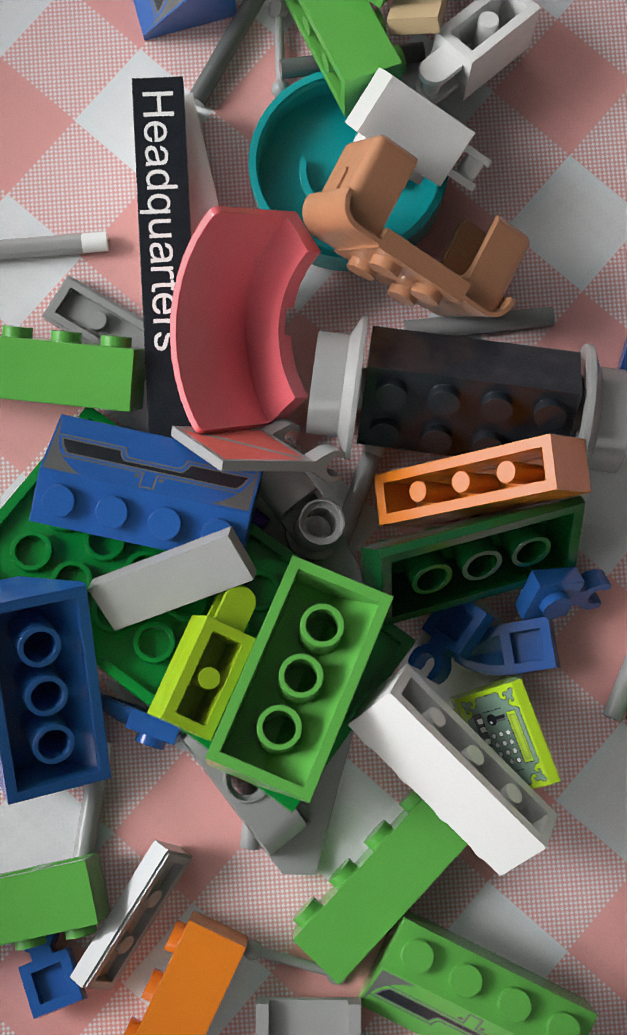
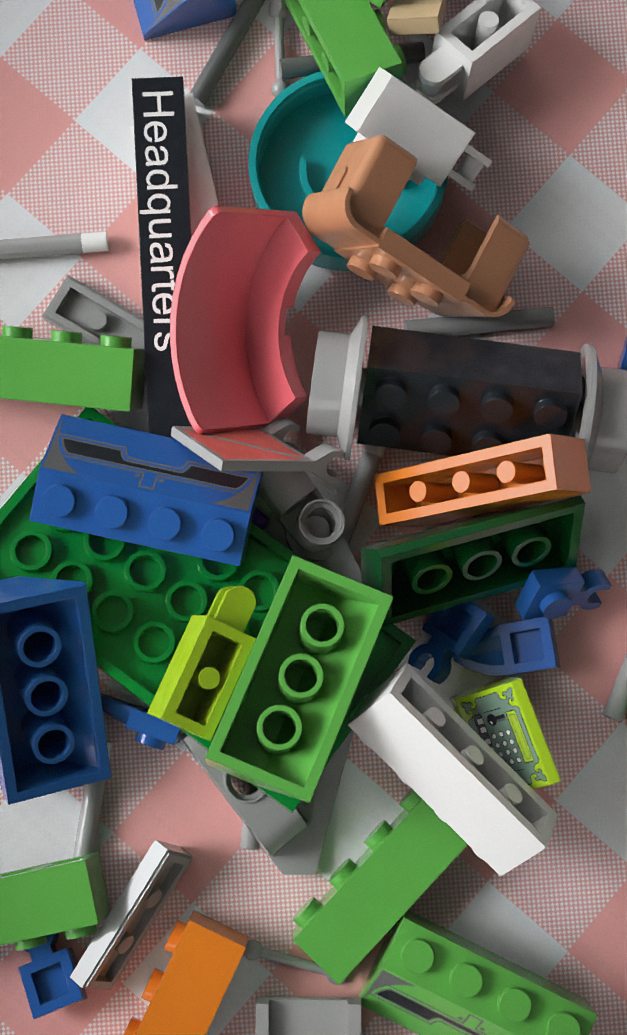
light grey tile [88,526,257,631] -> none

